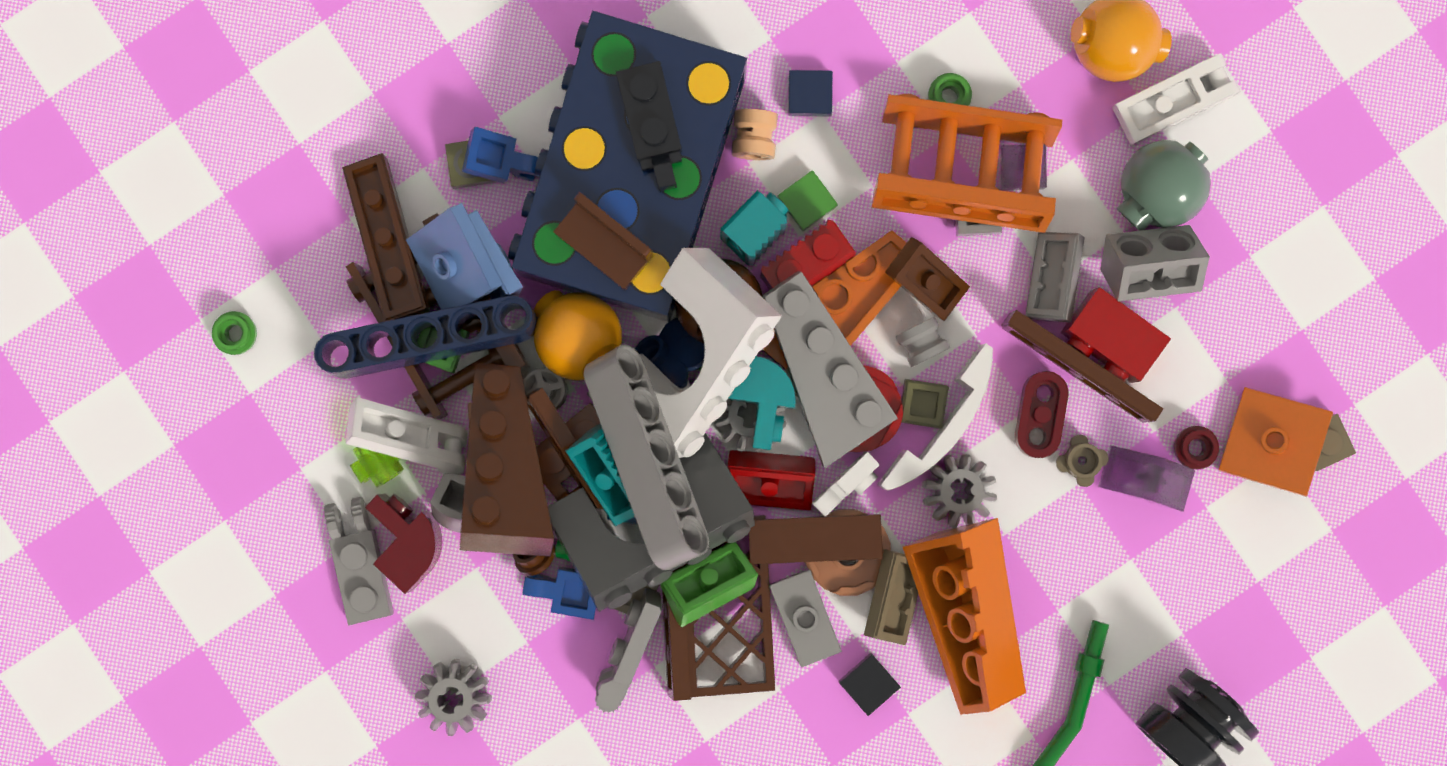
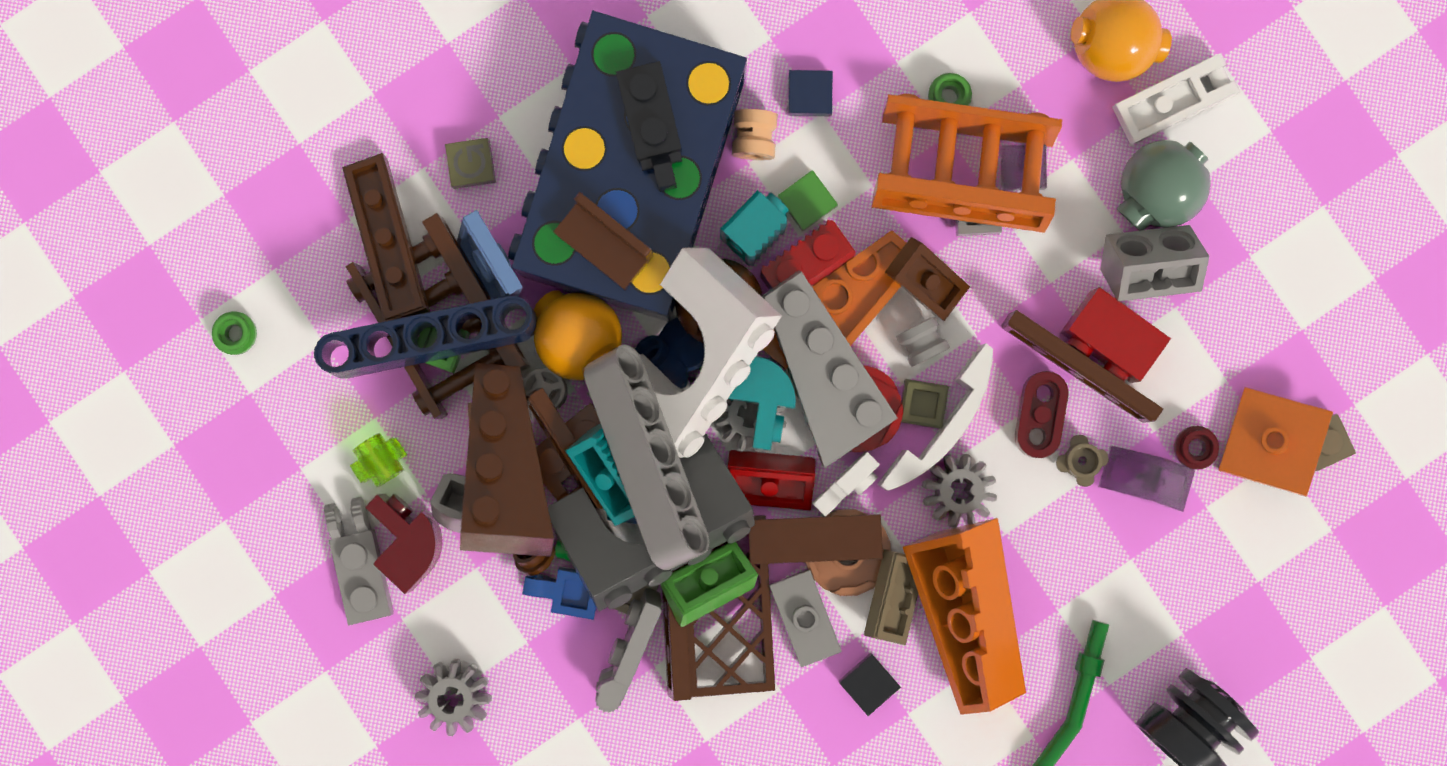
white plate [345,397,468,475] -> none
medium blue plate [406,203,503,310] -> none
blue plate [462,127,540,184] -> none
light grey plate [1025,232,1085,322] -> none

